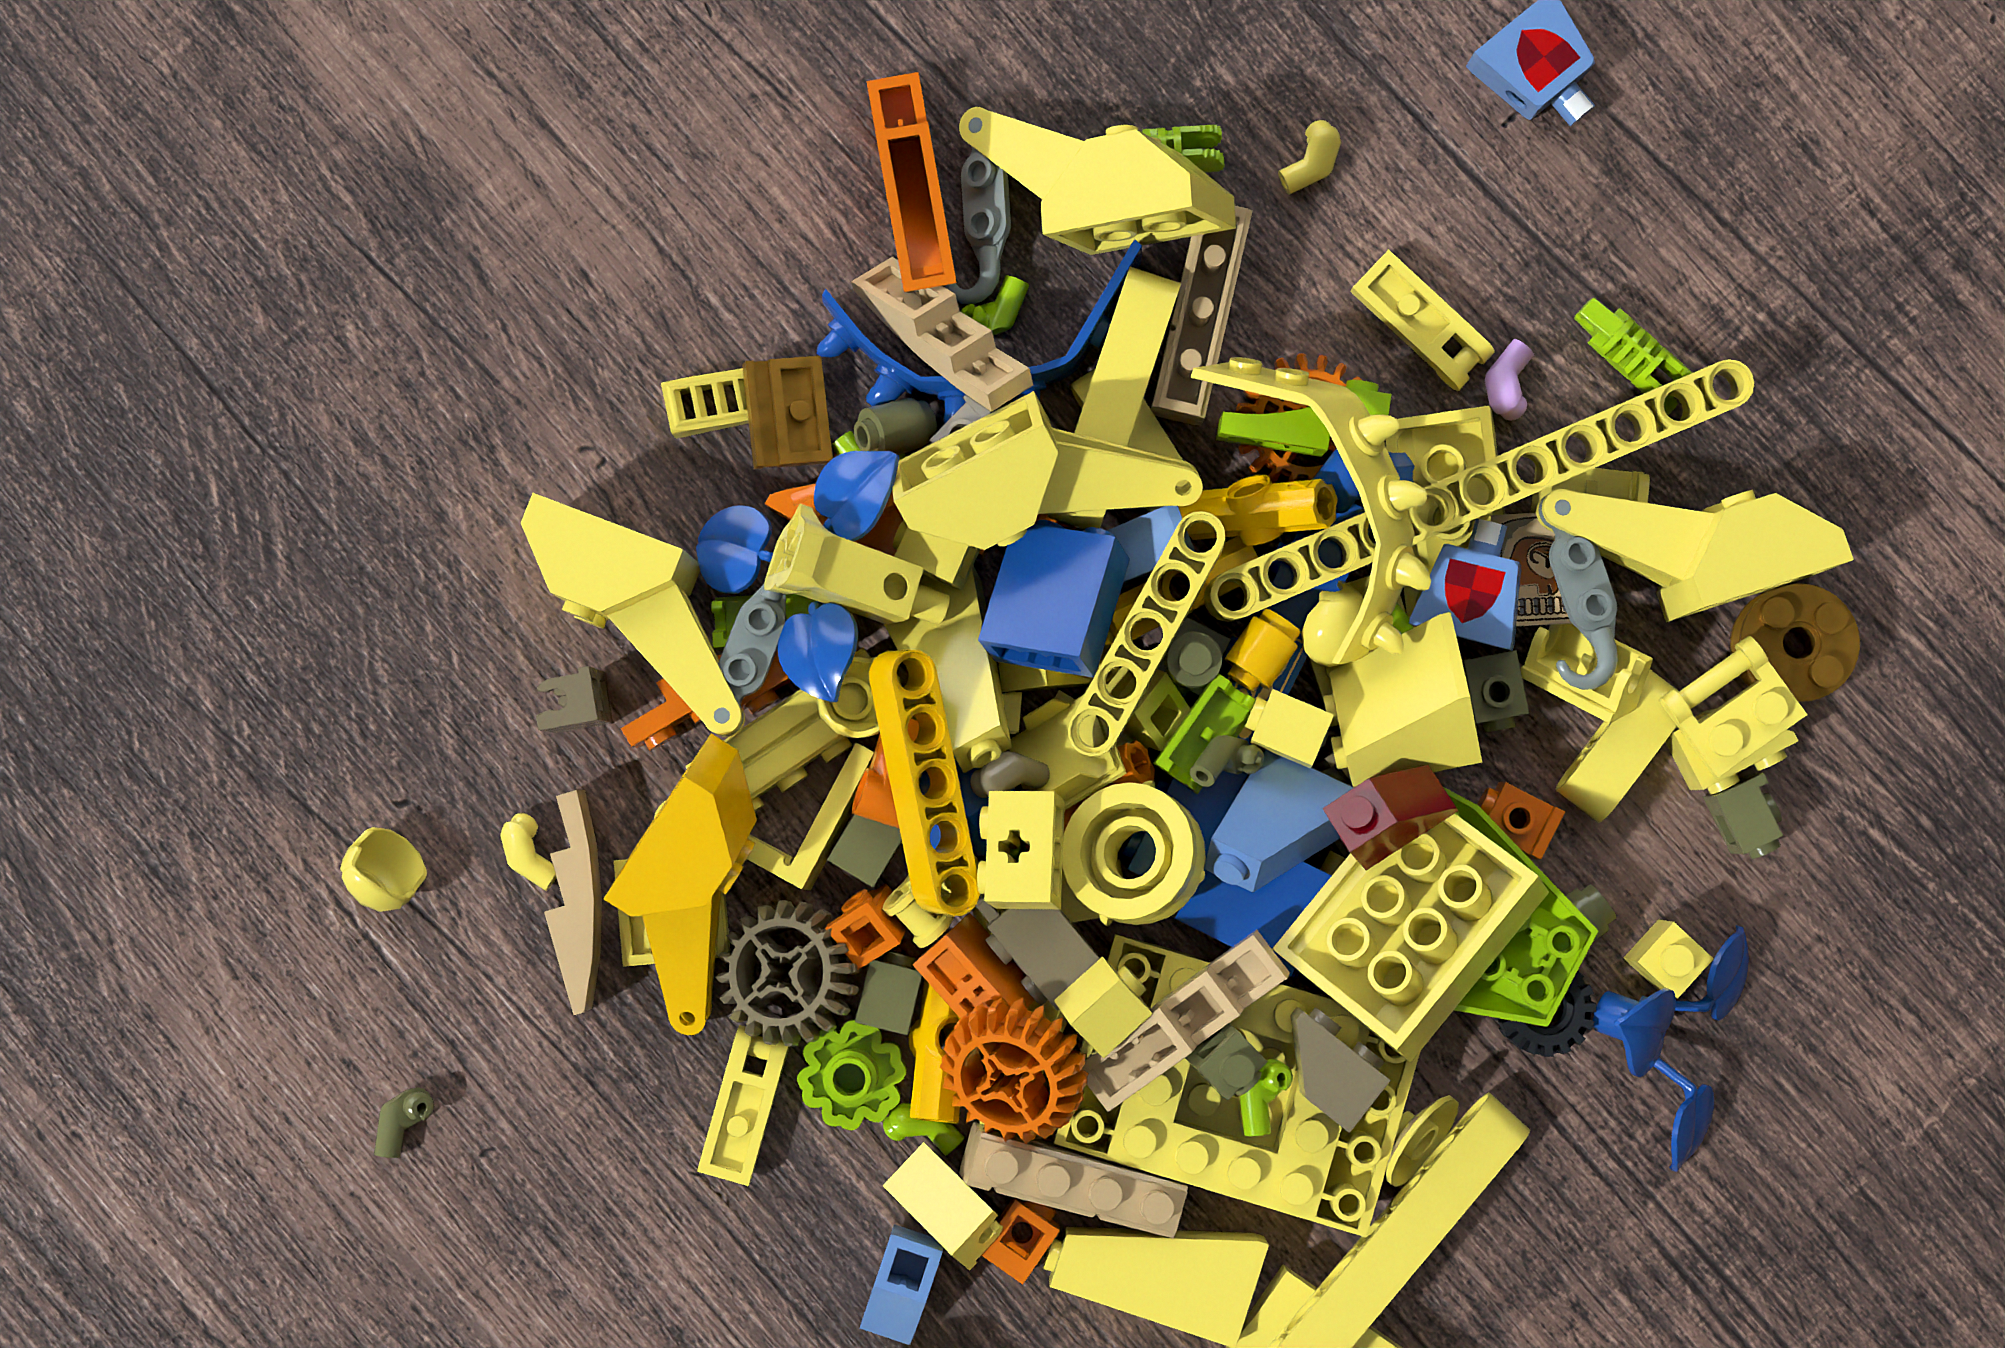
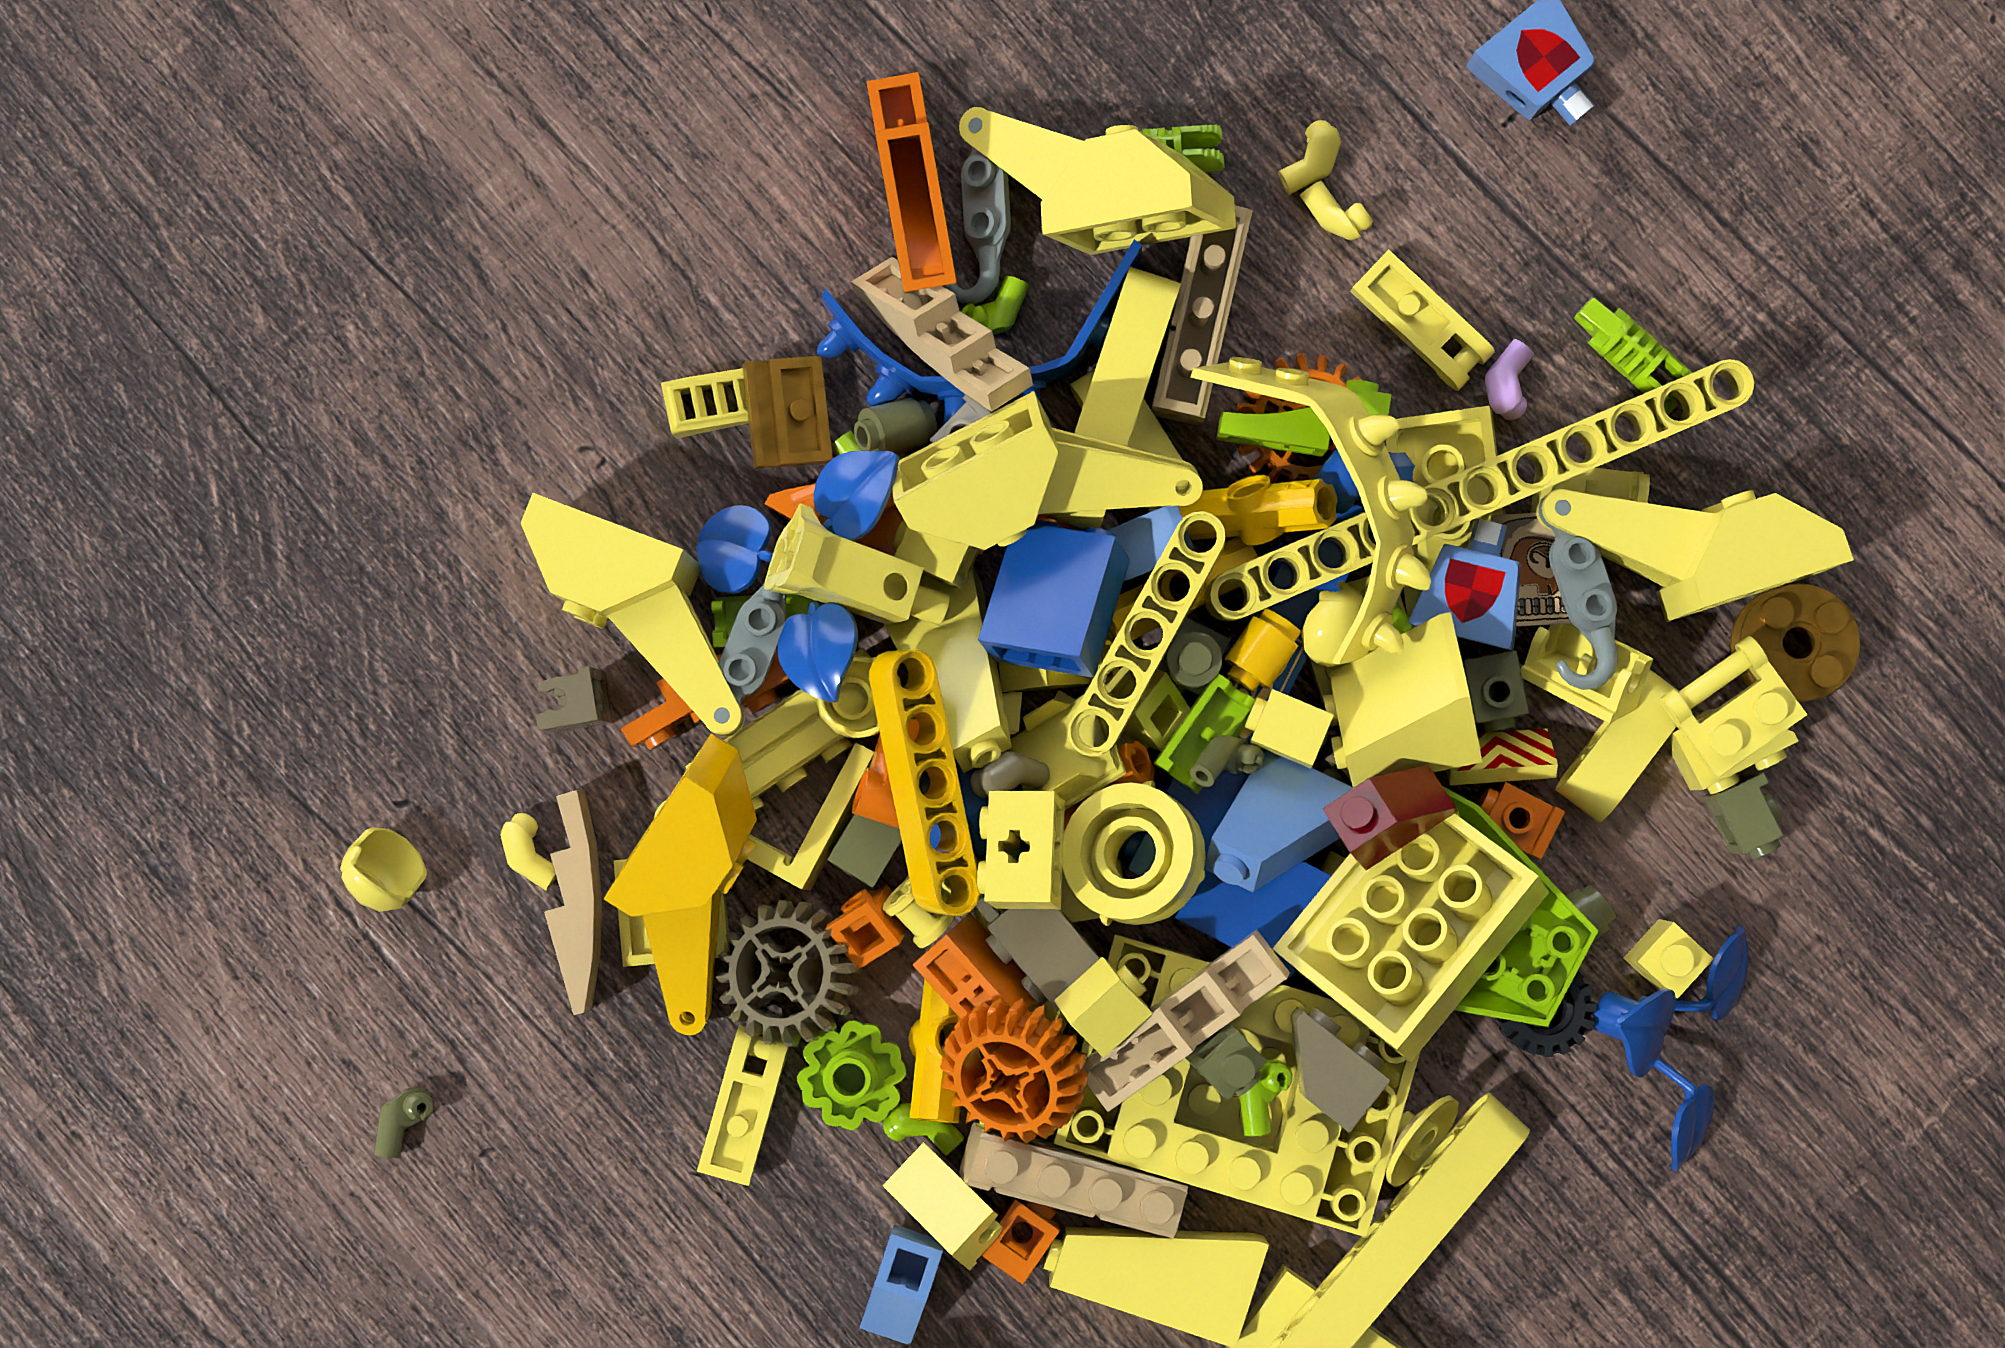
olive brick [855,950,923,1035] -> none
none -> light yellow arm [1300,180,1373,241]
none -> light yellow tile [1446,728,1558,785]

